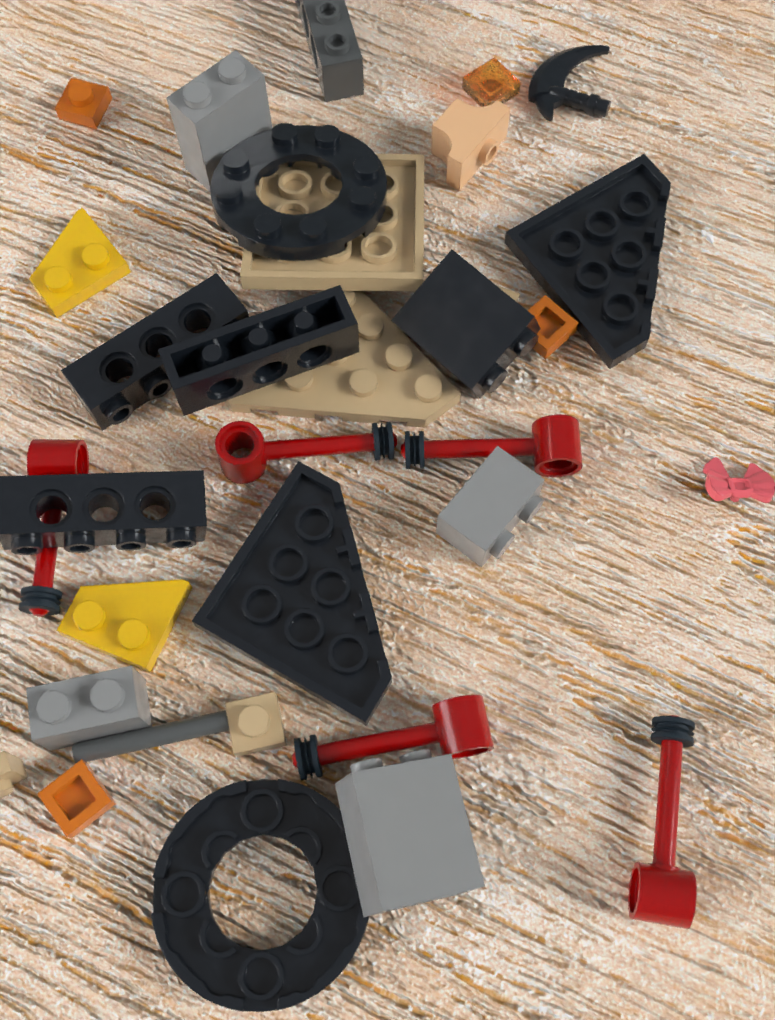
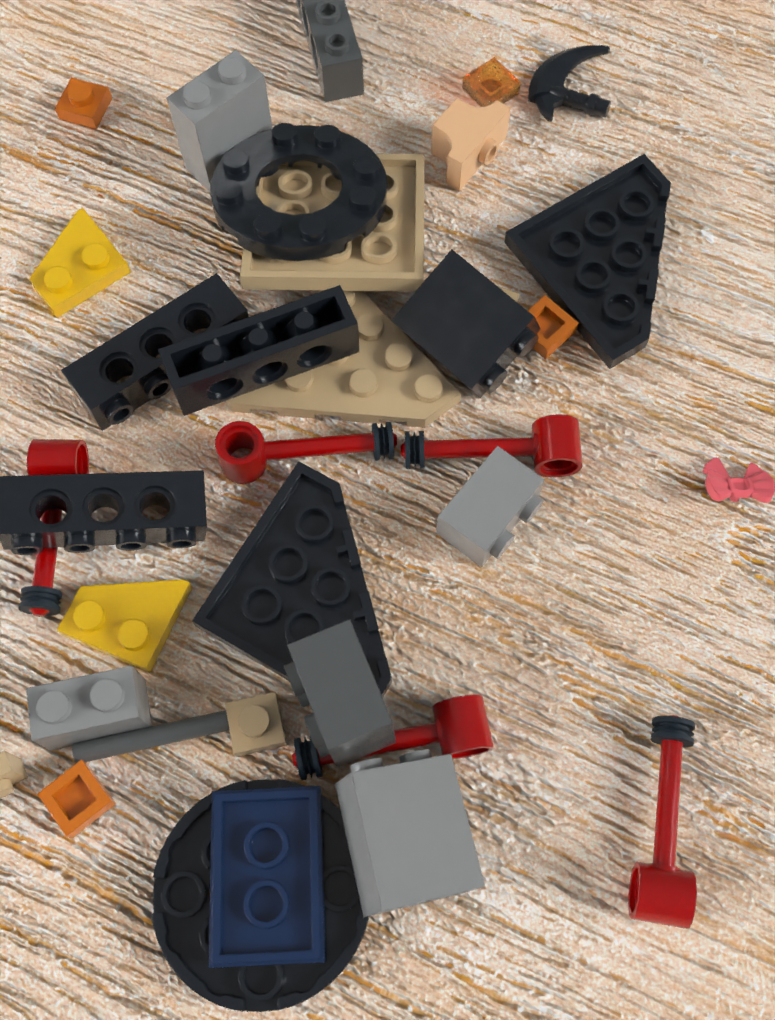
none -> dark blue tile [209,786,325,968]
none -> dark grey brick [284,619,396,768]

